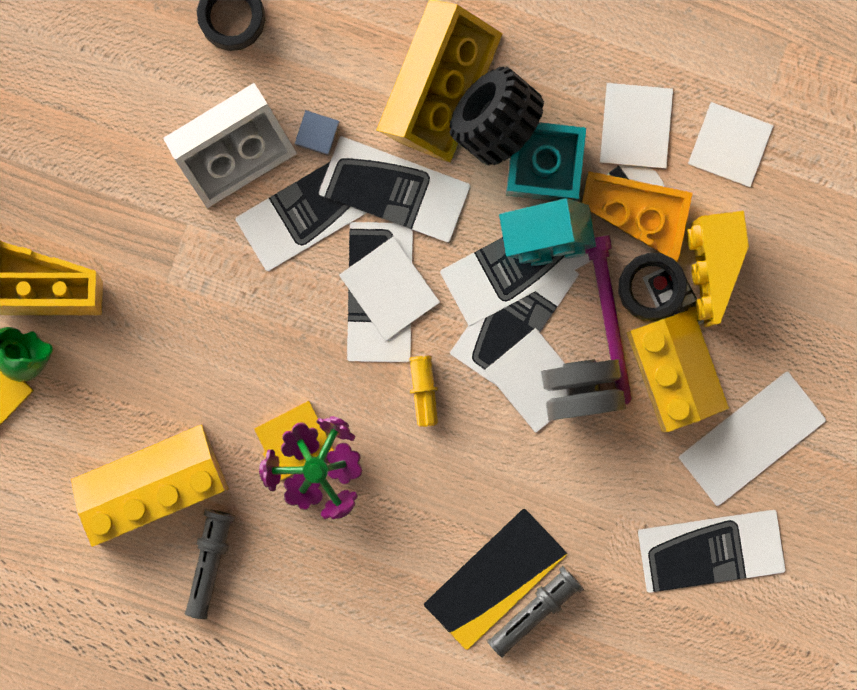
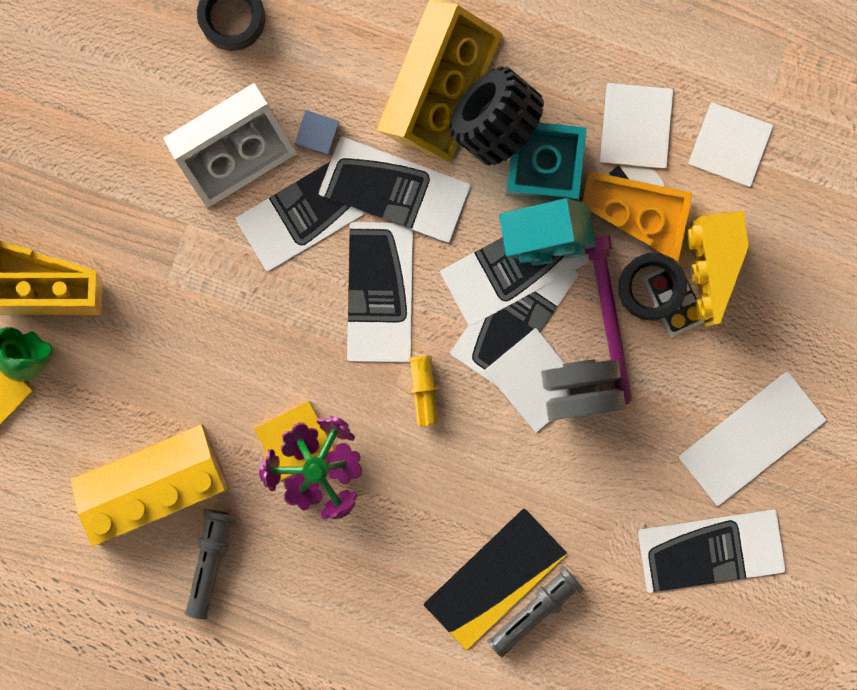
white sticker [339,237,440,341] -> none
yellow slope [626,309,729,432] -> none

